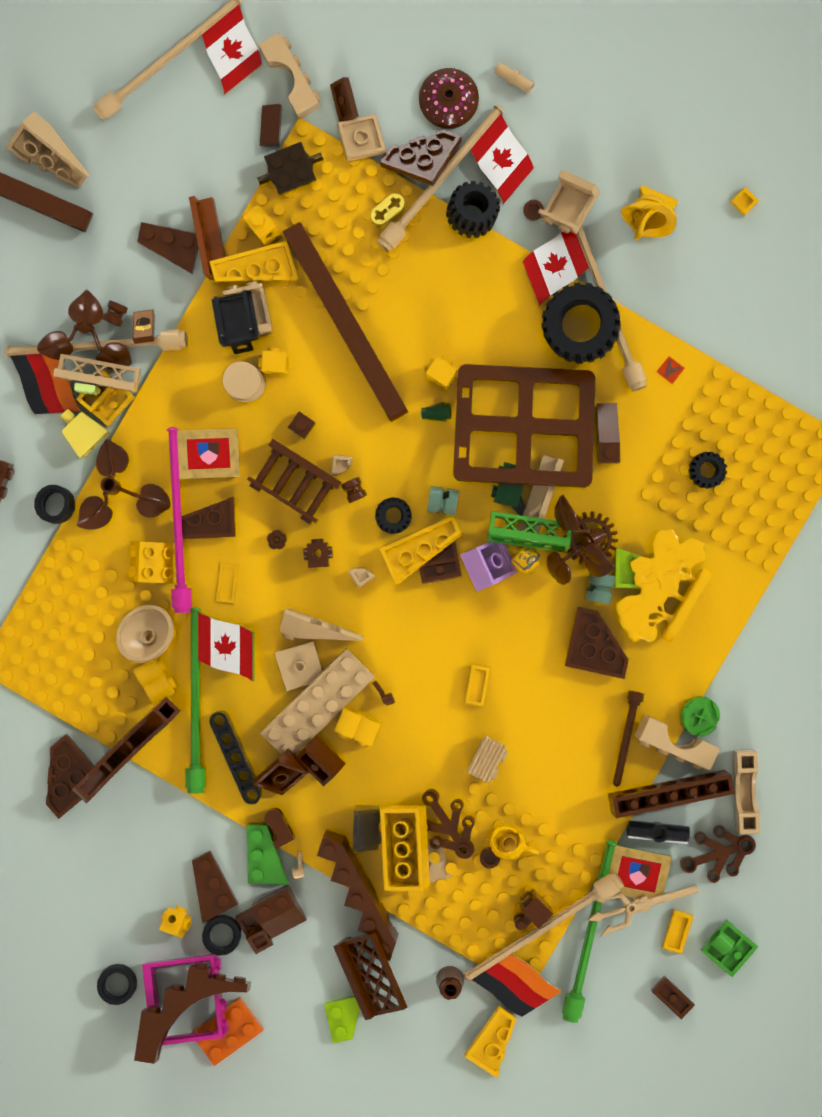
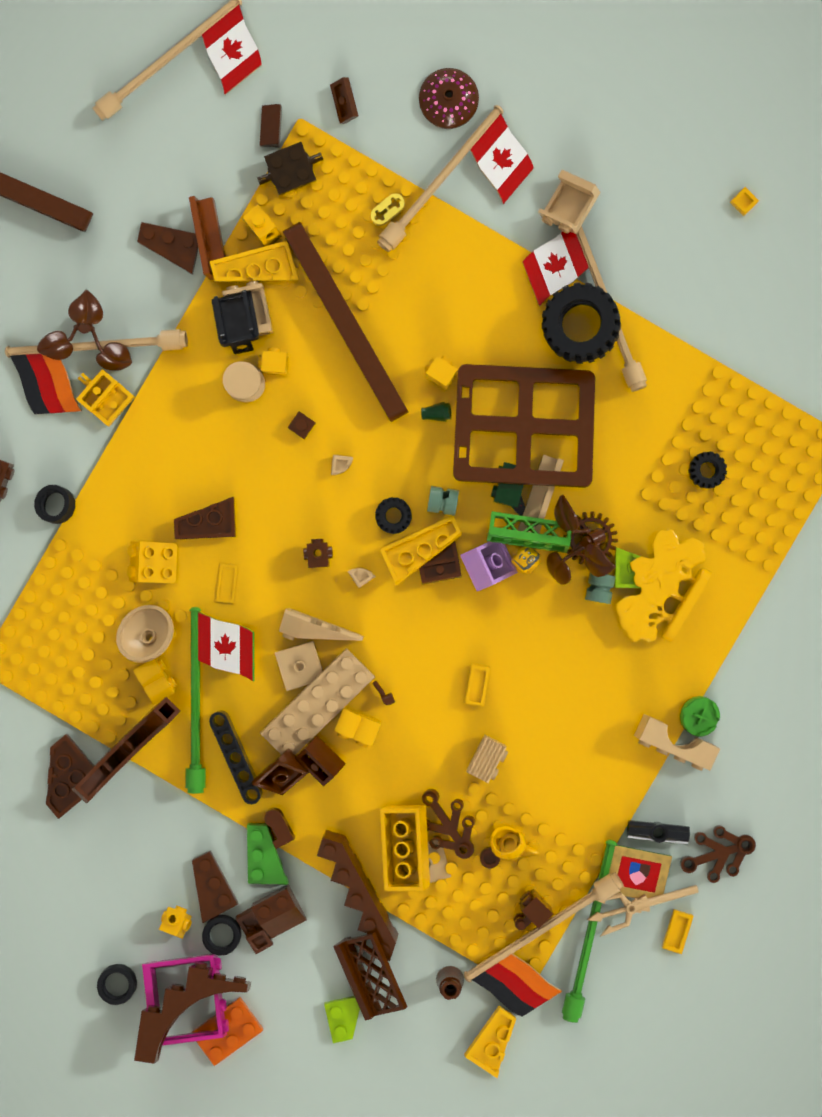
tan wedge [6,111,89,188] -> none
tan fence [53,354,141,393] -> none
light yellow torso [60,409,110,458] -> none
yellowish green tile [74,383,99,395] -> none
reddish brown plant [77,439,171,530] -> none
reddish brown wheel [102,300,128,327] -> none
tile [133,309,155,344] -> none
flag [167,427,240,613] -> none
reddish brown fence [247,439,342,524] -> none
tan arch [258,32,321,119] -> none
reddish brown plate [267,530,287,549] -> none
tan hand [292,851,304,880] -> none
tan plate [337,114,386,162] -> none
reddish brown wheel [341,477,367,503] -> none
clear smoke slope [353,805,382,852] -> none
plate [380,129,462,186] -> none
black tyre [446,181,500,238] -> none
tan pin [494,62,535,94] -> none
reddish brown tile [523,200,544,221] -> none
reddish brown plate [564,607,629,679] -> none
reddish brown slope [596,403,620,464] -> none
reddish brown brick [608,770,735,818] -> none
reddish brown piece [613,690,644,787] -> none
yellow helmet [621,186,678,241] -> none
reddish brown plate [651,975,695,1020] -> none
clear red tile [657,356,685,384] -> none
bright green plate [700,919,758,977] -> none
tan arch [733,749,760,834] -> none

